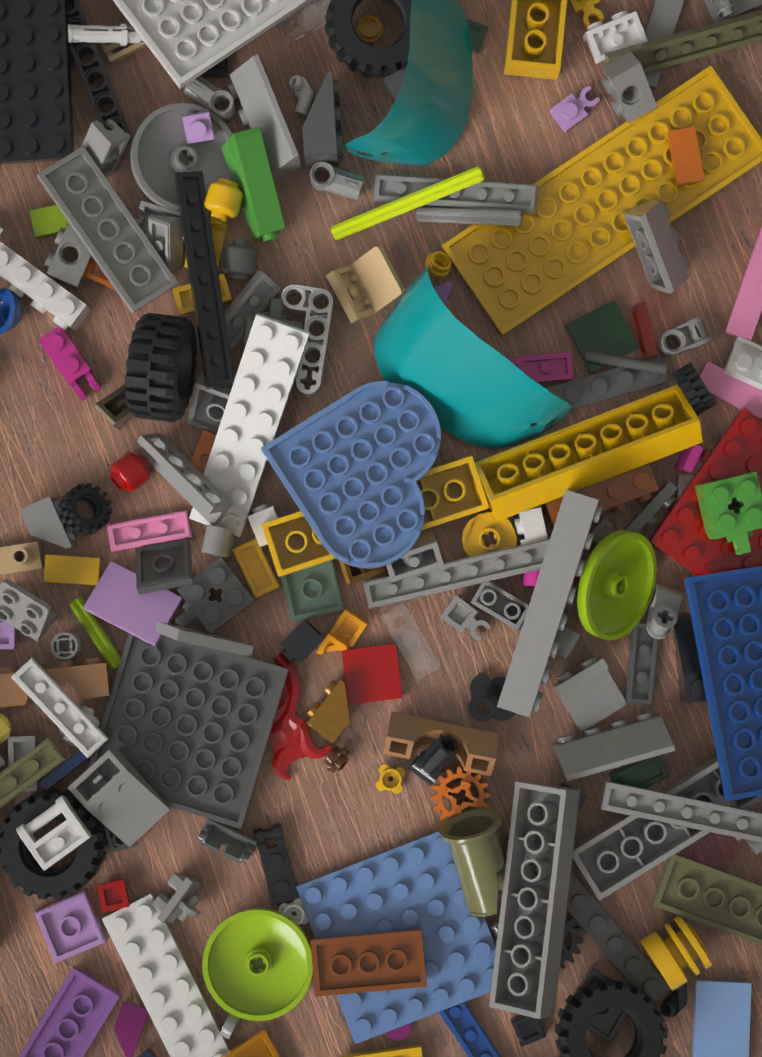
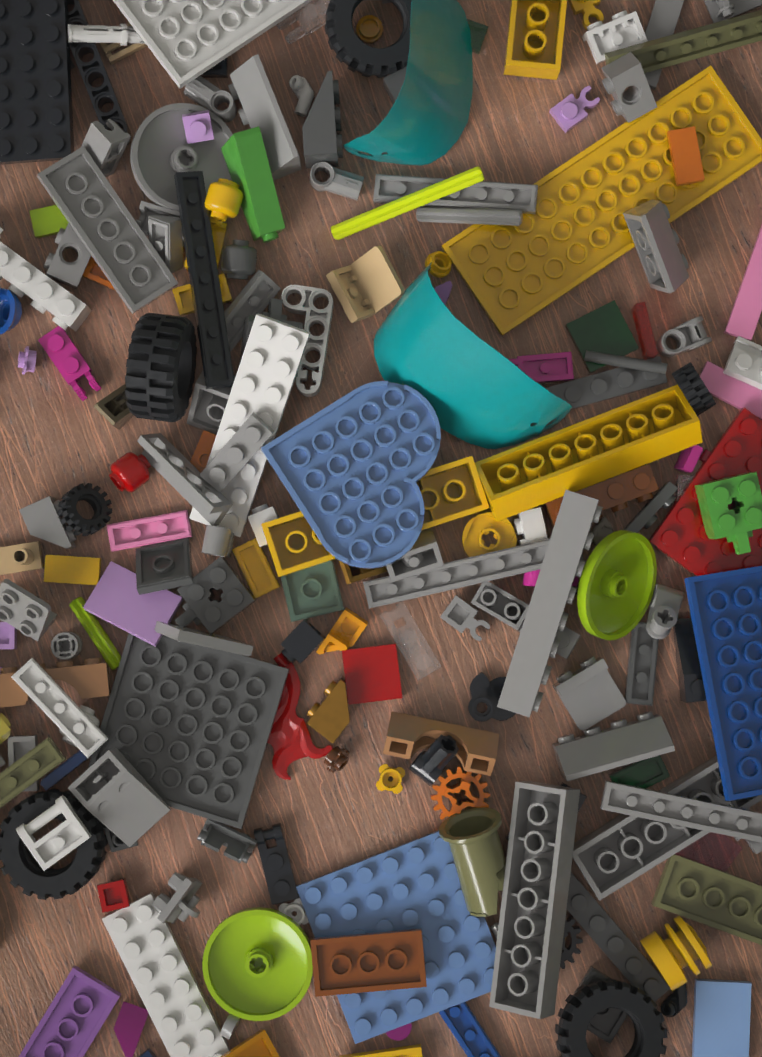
lavender tile [34,889,107,963] -> none
black tile [510,1015,546,1047] -> none
none -> lavender plate [17,346,37,375]
none -> light grey plate [200,412,274,493]

